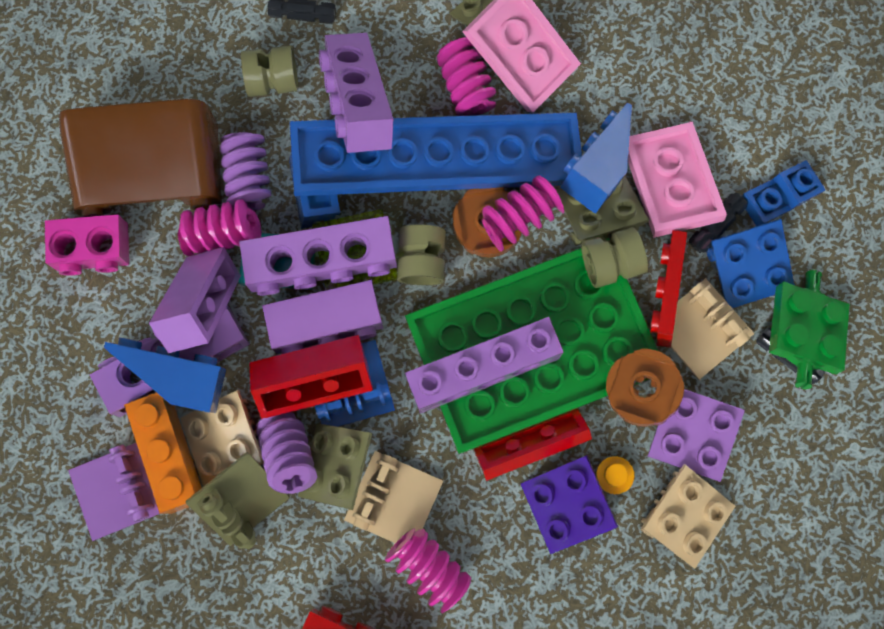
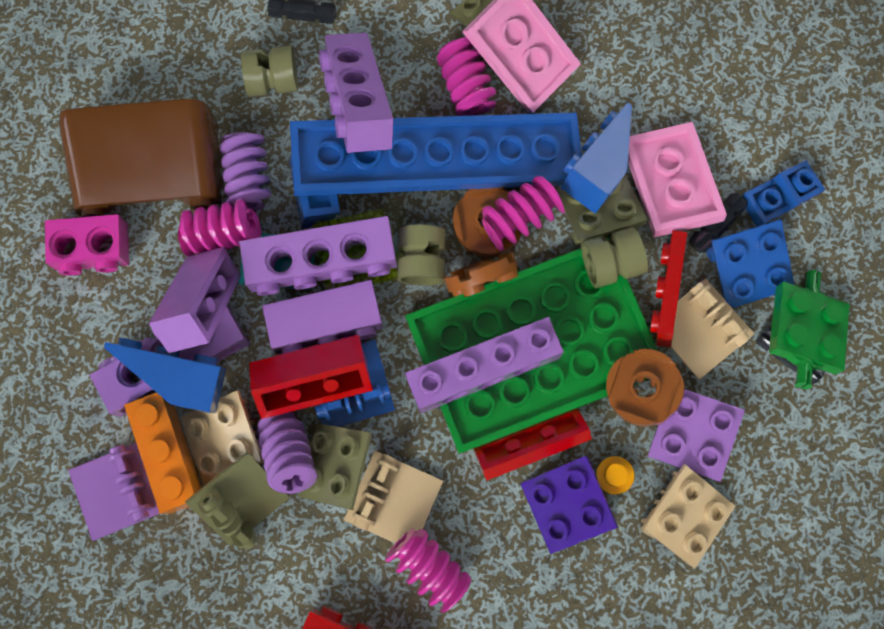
none -> dark orange plate [443,252,519,297]

